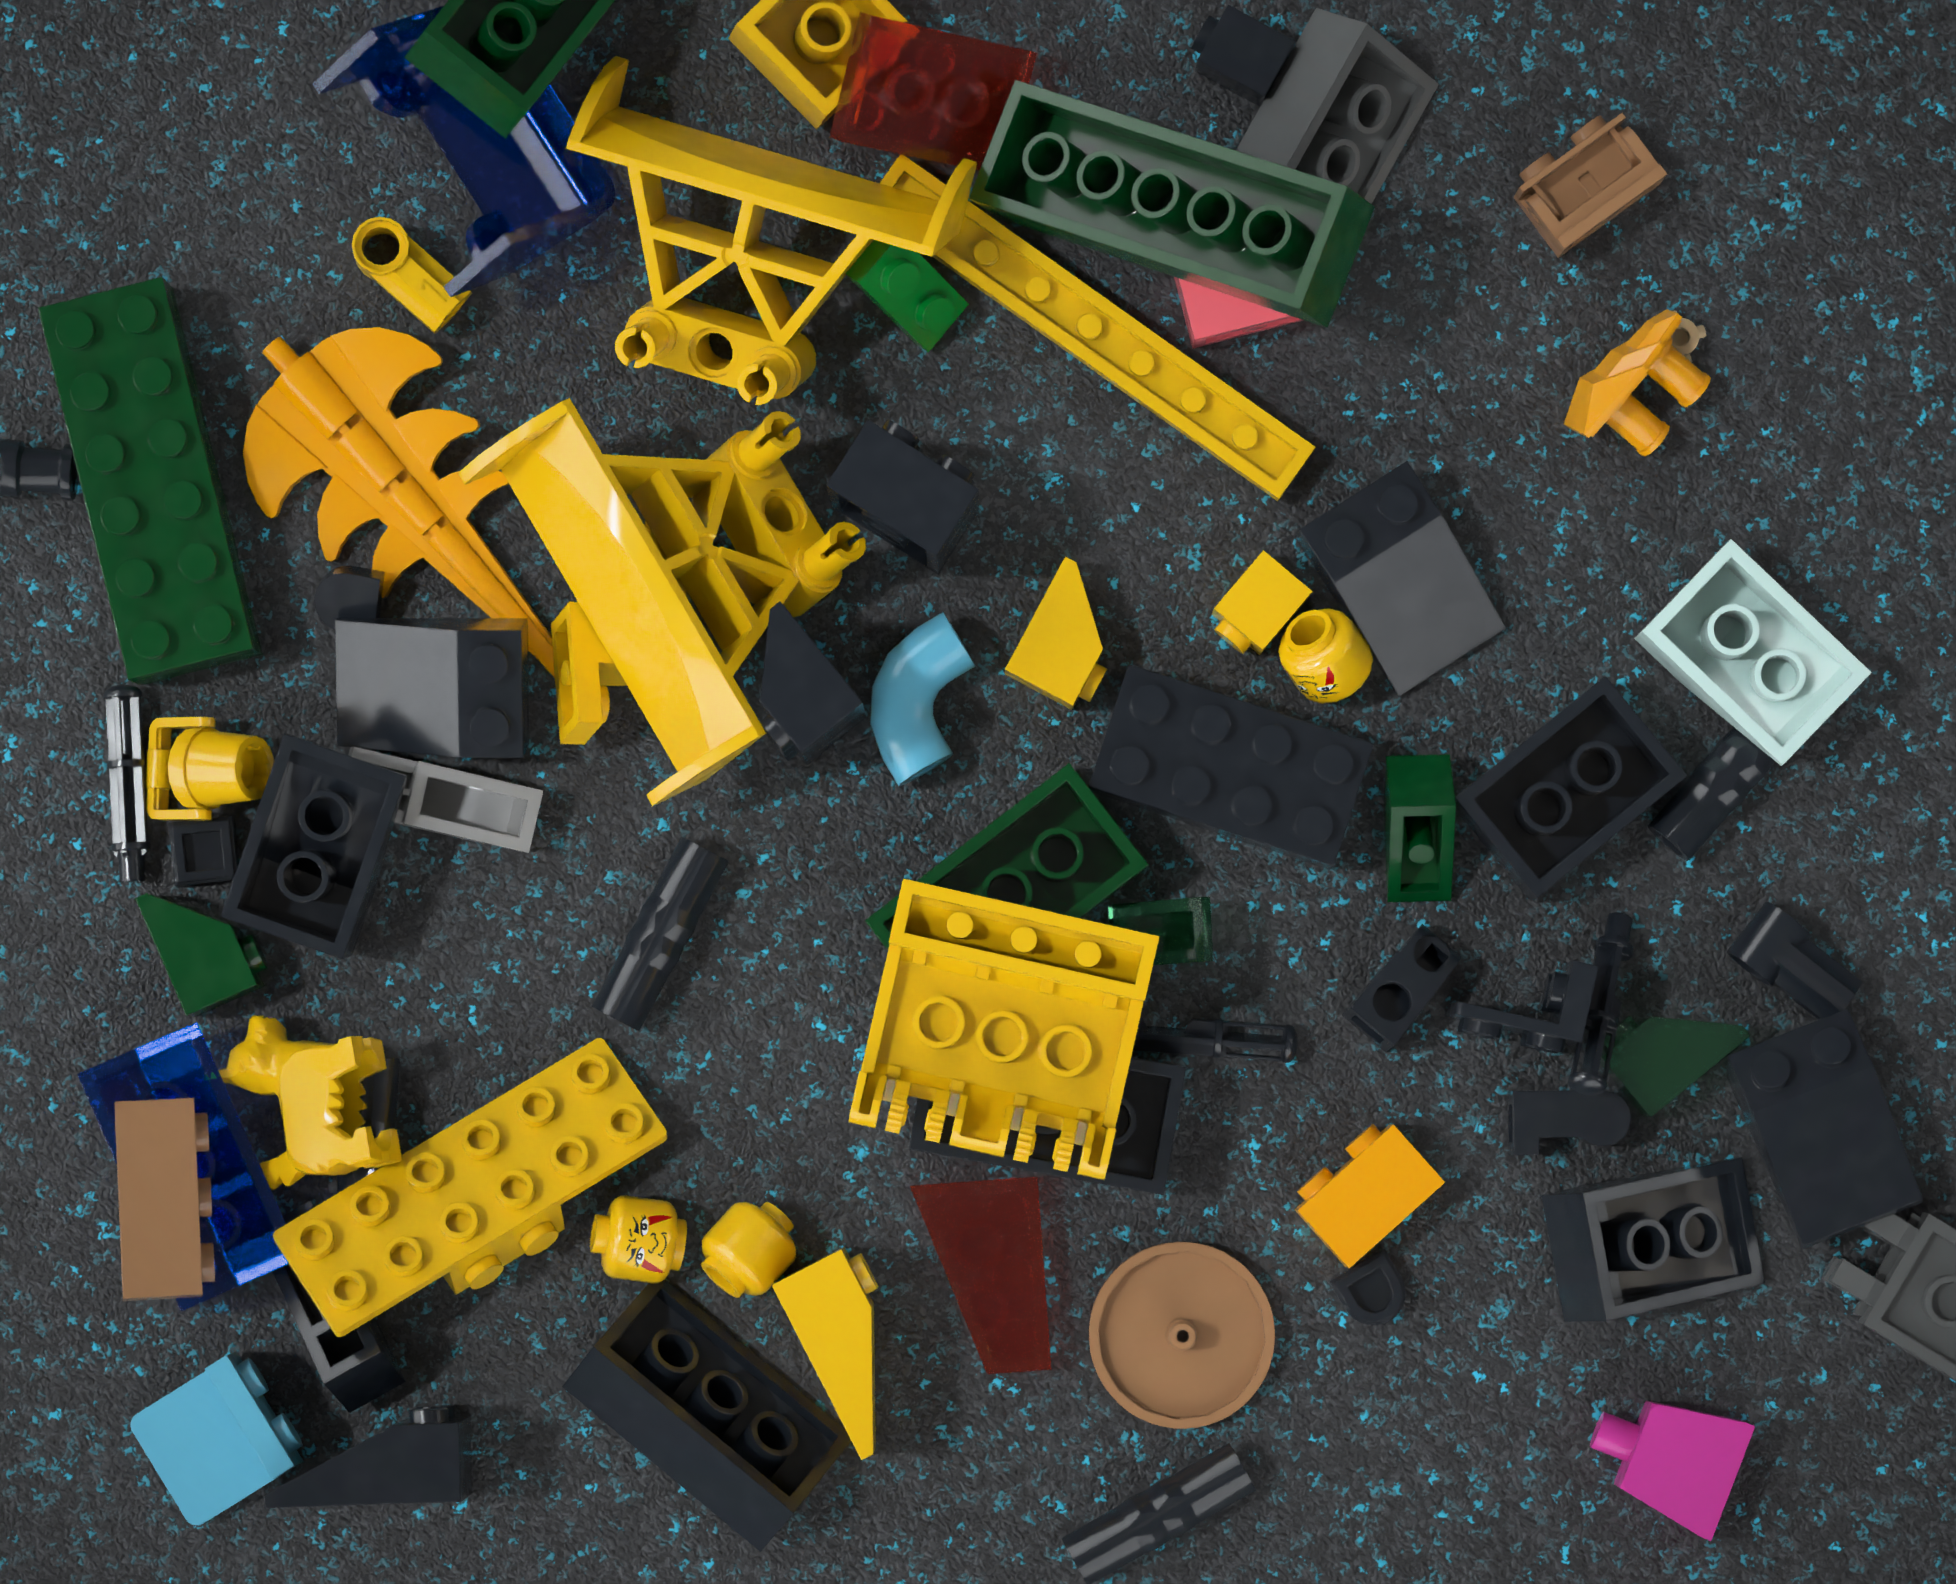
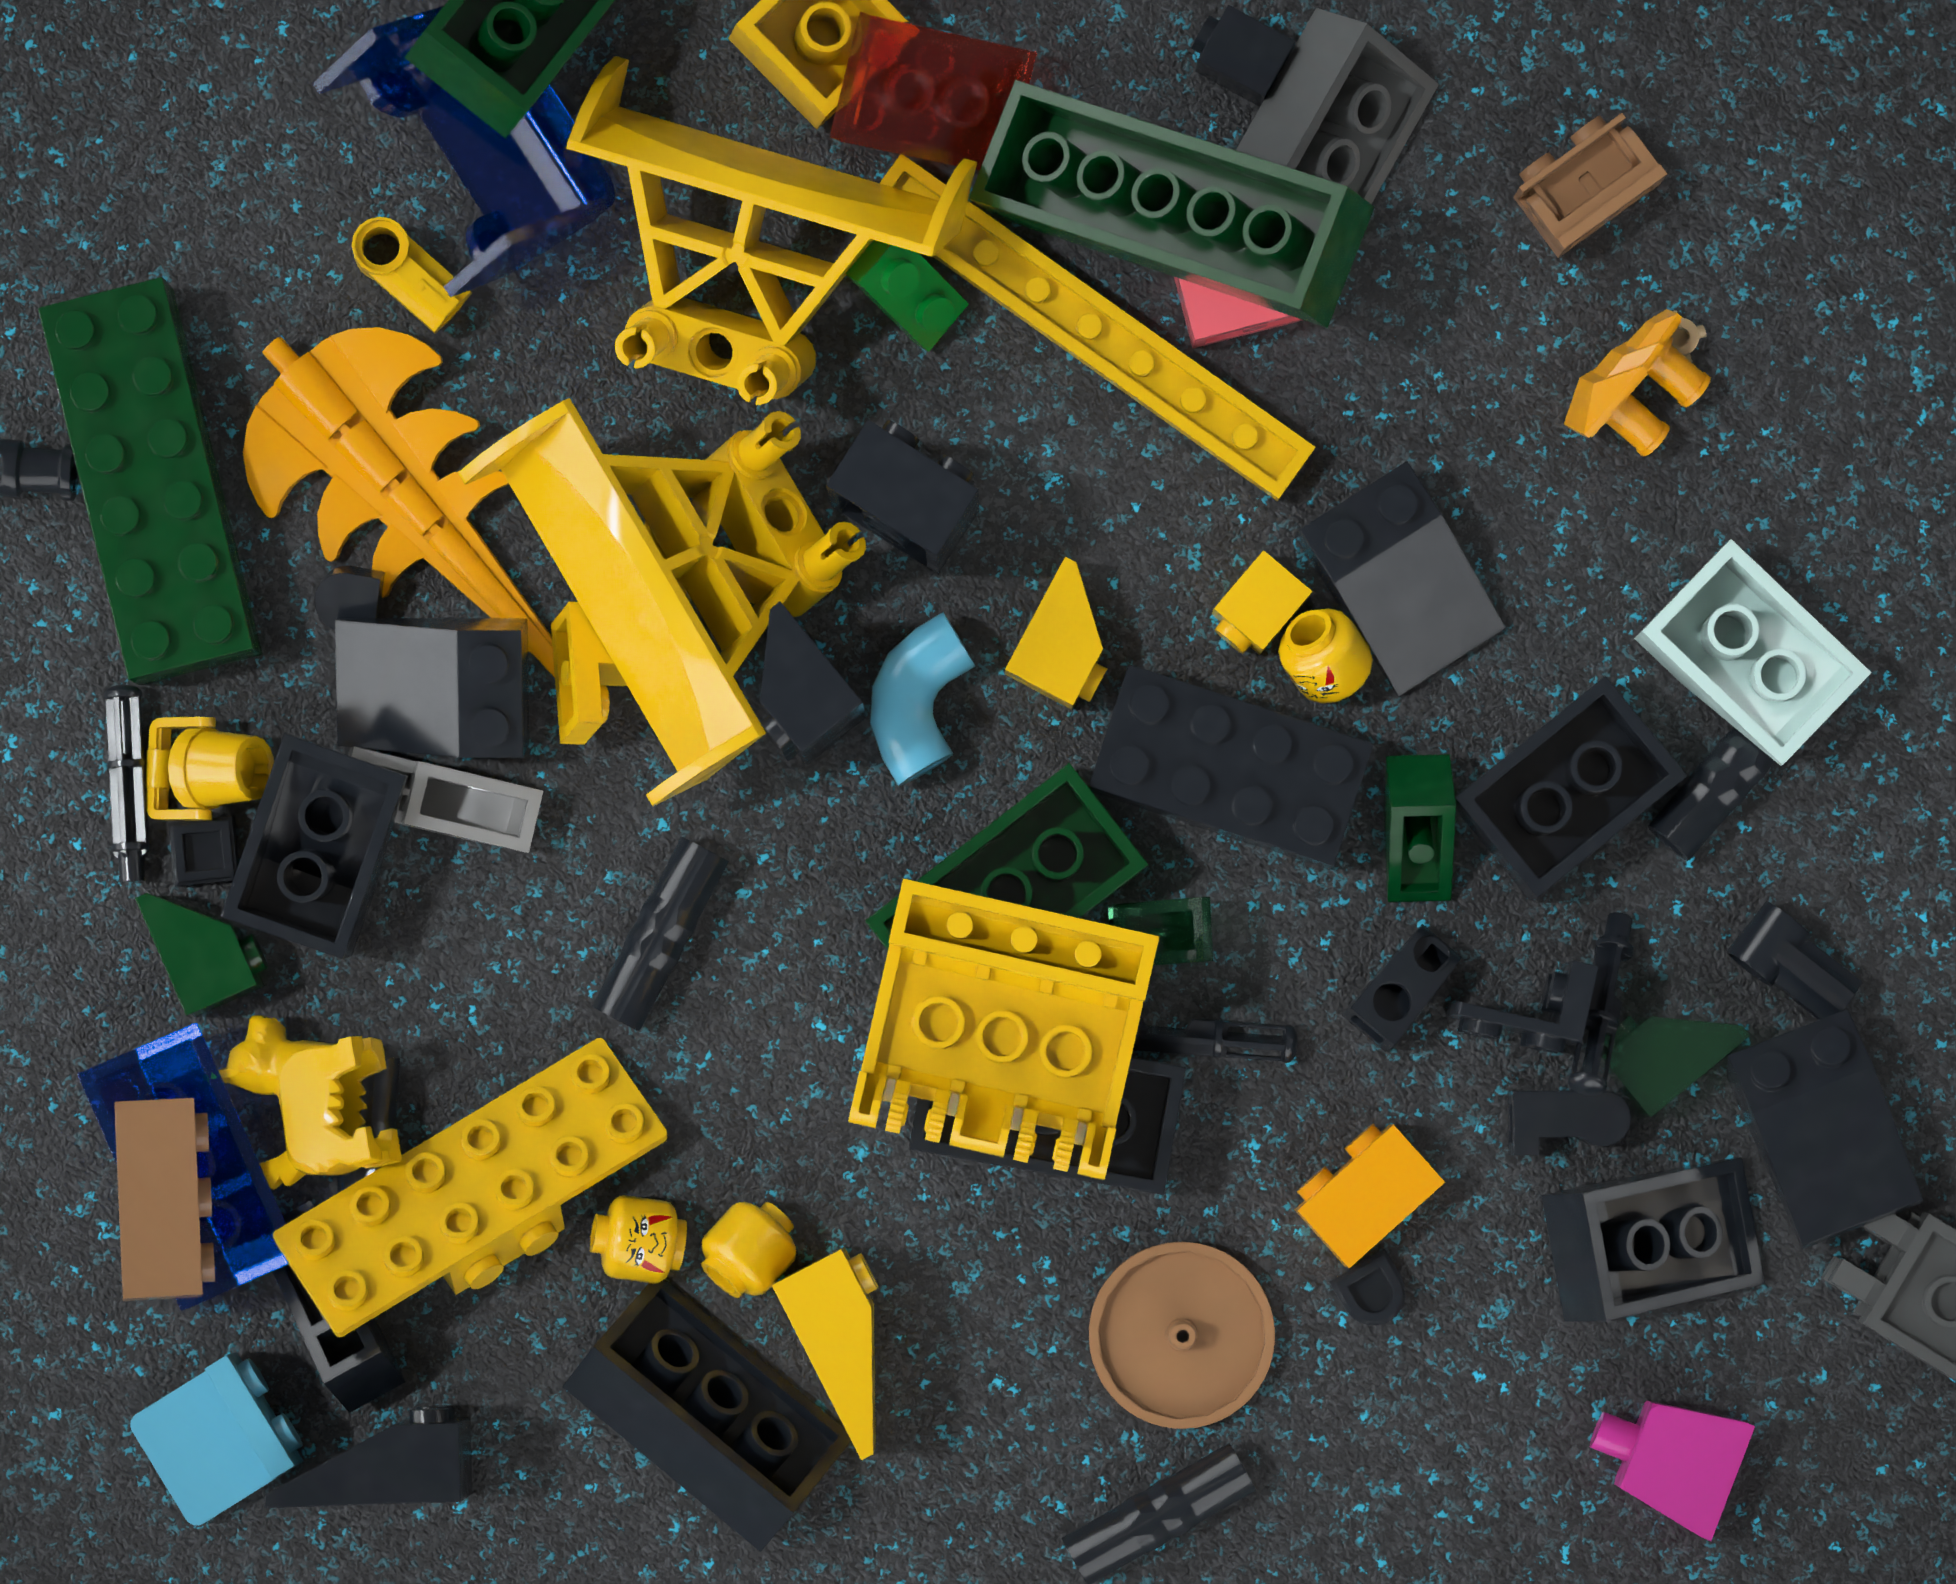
clear red wing [910,1176,1051,1374] -> none

